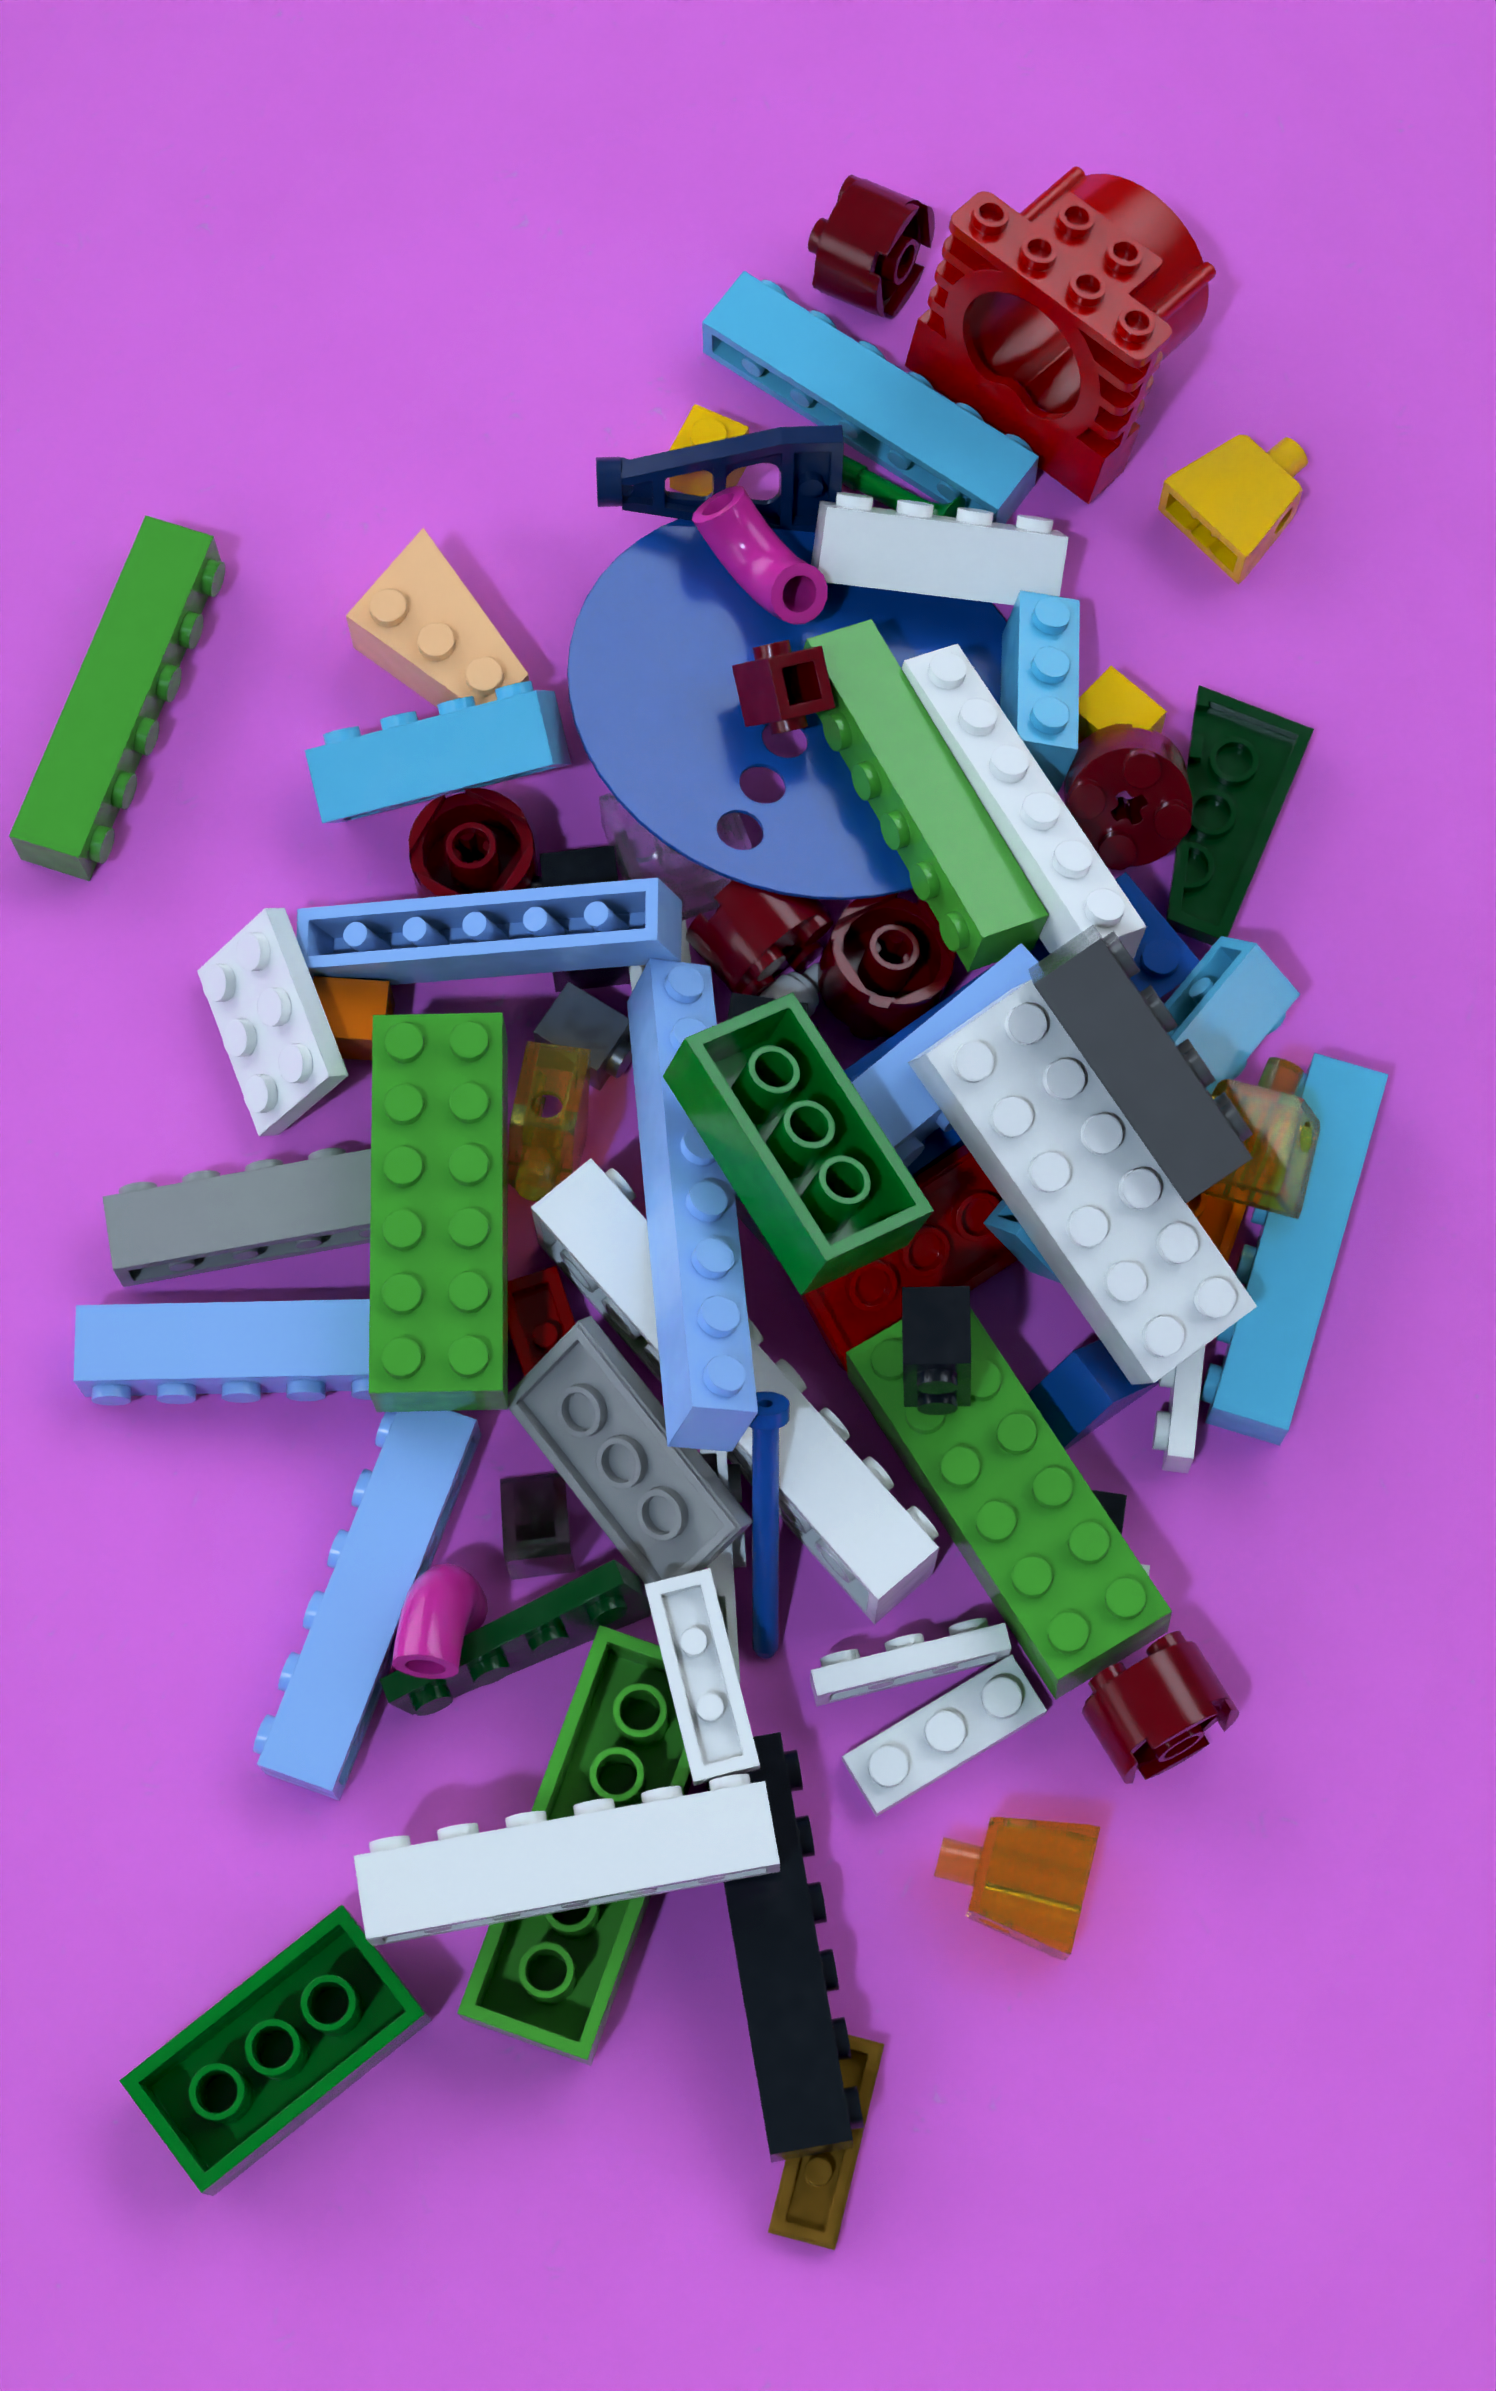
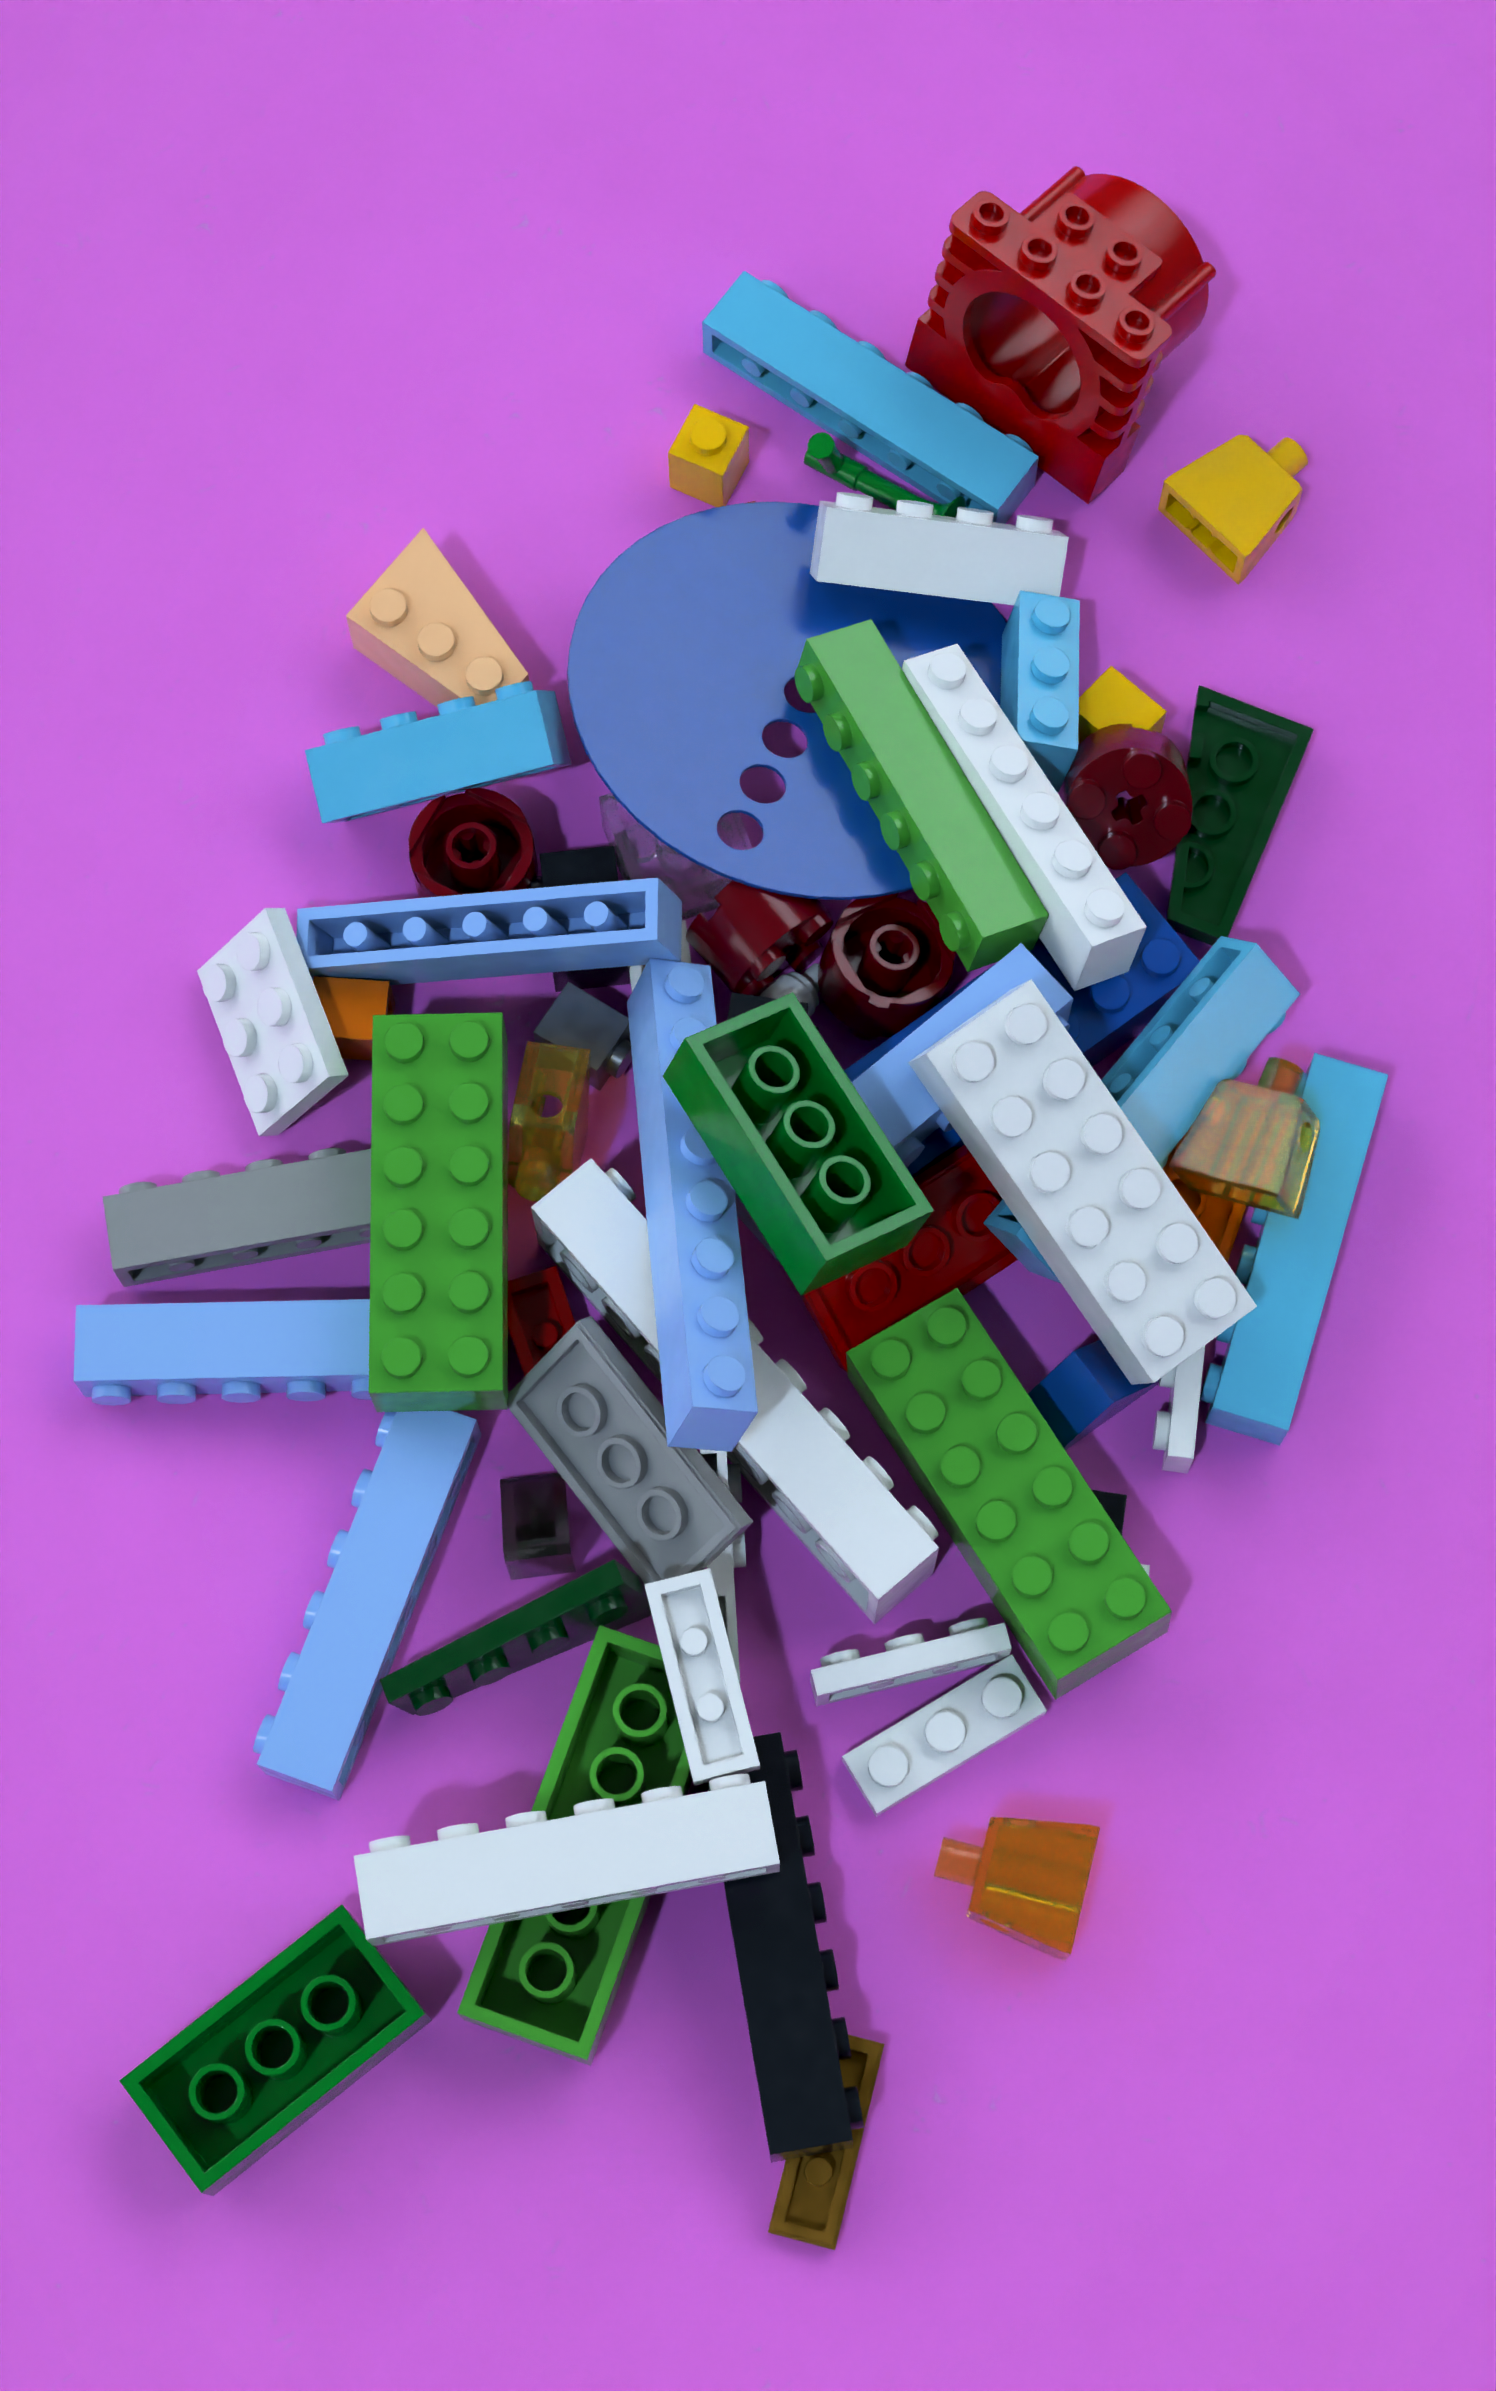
bright green brick [9,515,225,881] -> none
dark pink cylinder [392,1563,488,1679] -> none
dark blue plate [596,425,844,532] -> none
dark pink cylinder [692,486,828,625] -> none
dark red brick [732,640,835,735] -> none
blue bar [749,1391,790,1659] -> none
dark red brick [808,175,935,317] -> none
black brick [902,1286,971,1415] -> none
dark grey brick [1028,925,1253,1203] -> none
dark red brick [1082,1631,1239,1784] -> none

